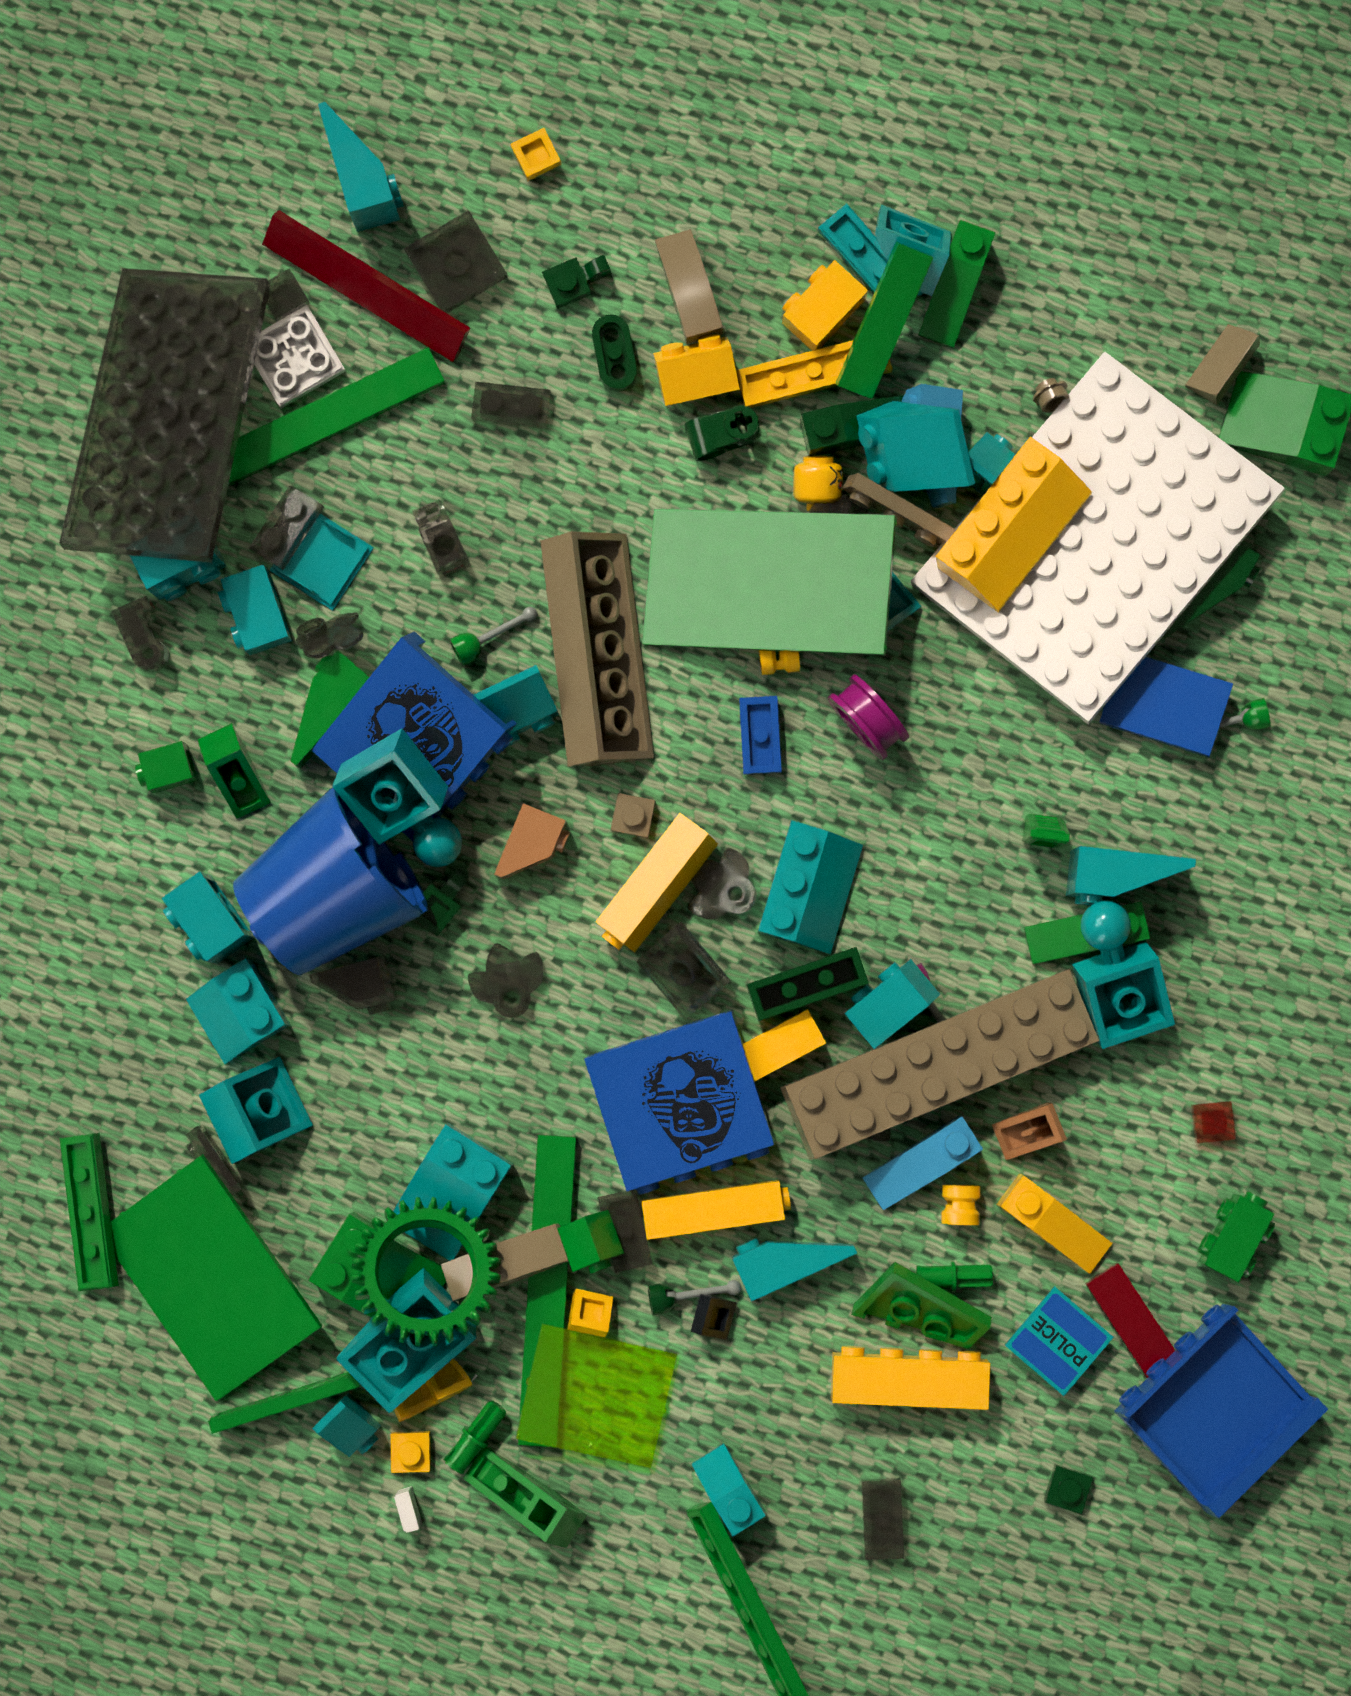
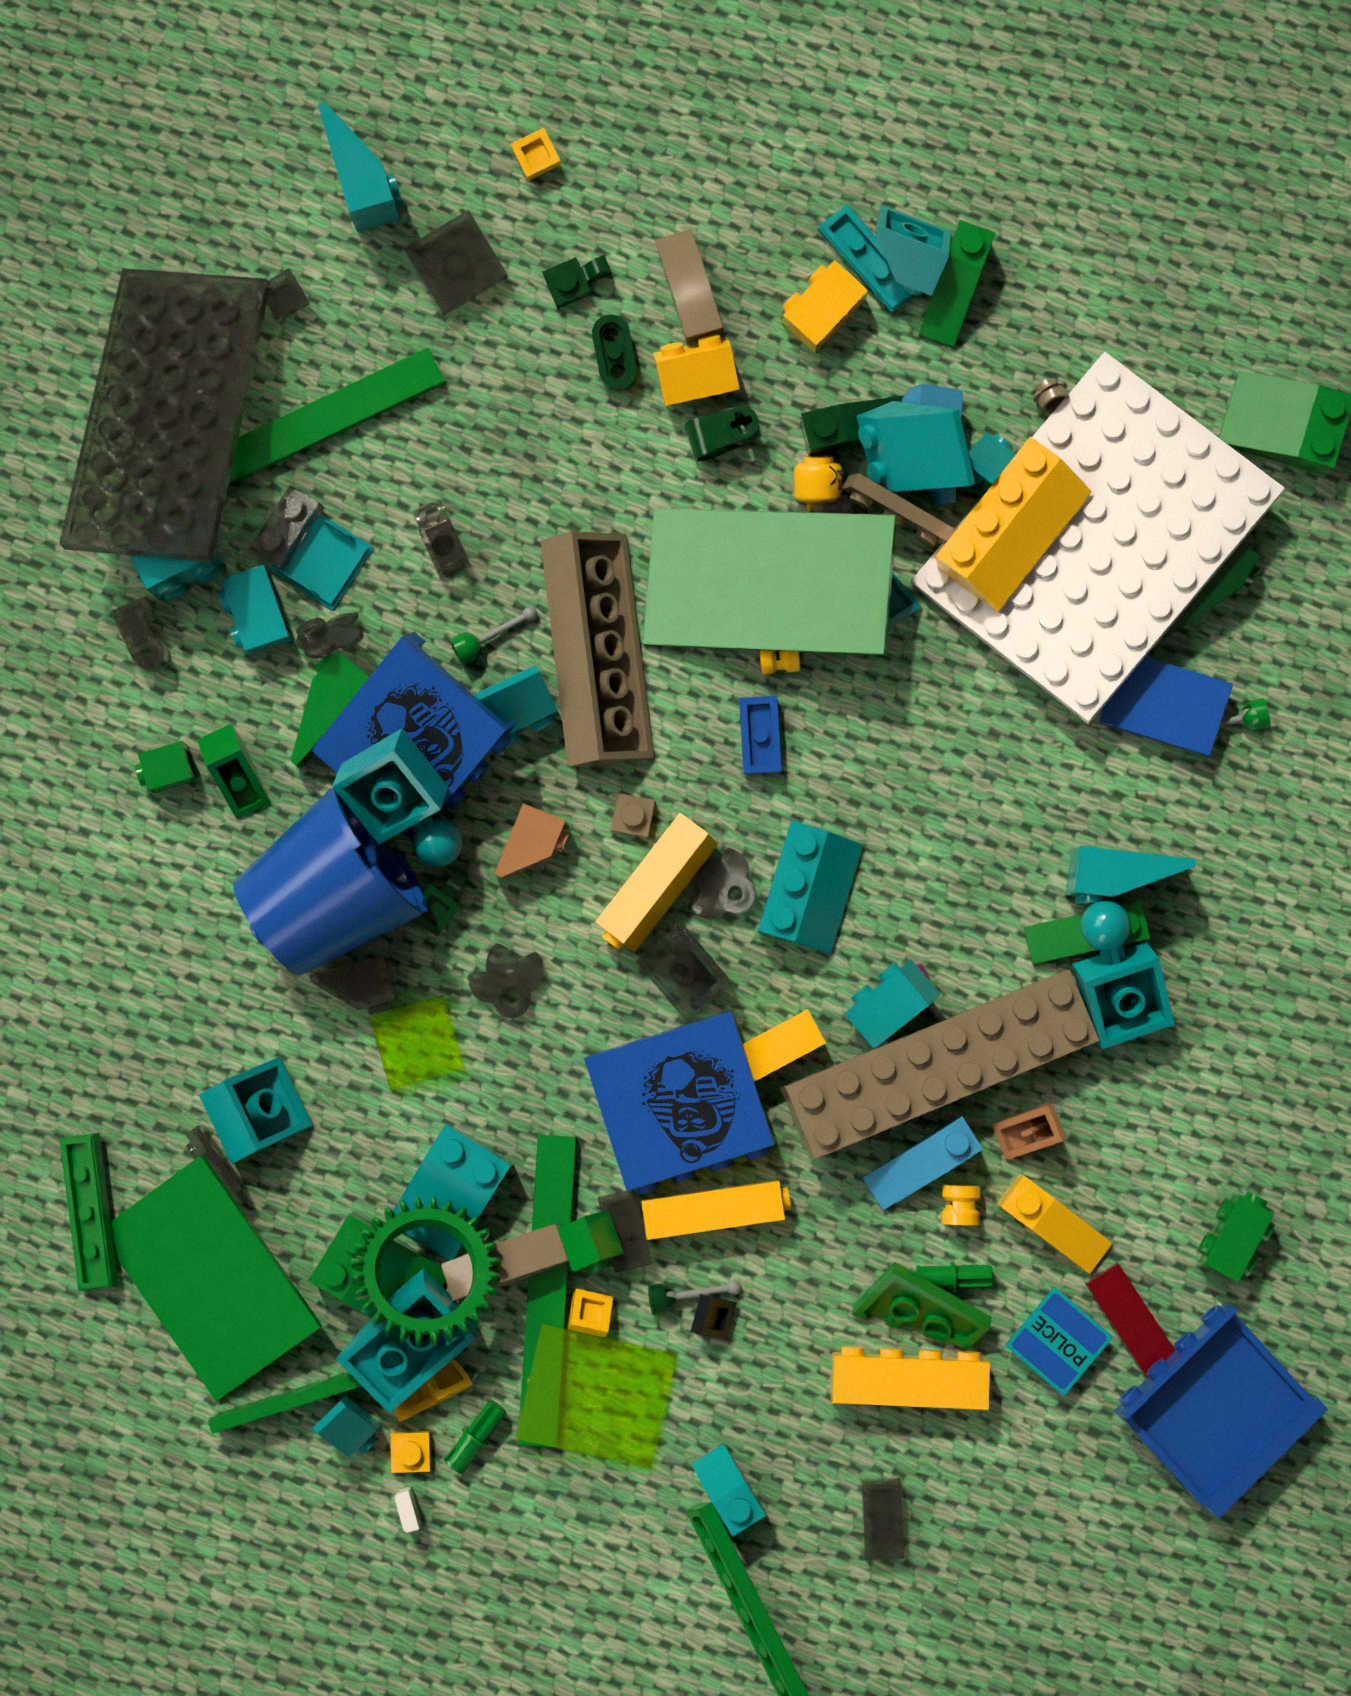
teal brick [162,871,255,964] -> none
teal slope [186,958,291,1065] -> none
white tile [242,305,346,409] -> none
dark red tile [262,210,471,362] -> none
green slope [463,1447,587,1548] -> none
clear smoke plate [471,381,551,430] -> none
teal slope [732,1238,857,1302] -> none
yellow plate [736,340,892,408] -> none
dark green brick [746,947,869,1021] -> none
magenta wheel [827,674,909,761] -> none
green tile [836,241,933,399] -> none
green slope [1022,814,1070,849] -> none
dark green plate [1043,1464,1093,1515] -> none
dark tan slope [1185,324,1260,405] -> none
clear red plate [1191,1101,1236,1143] -> none
none -> clear neon green tile [369,995,465,1090]

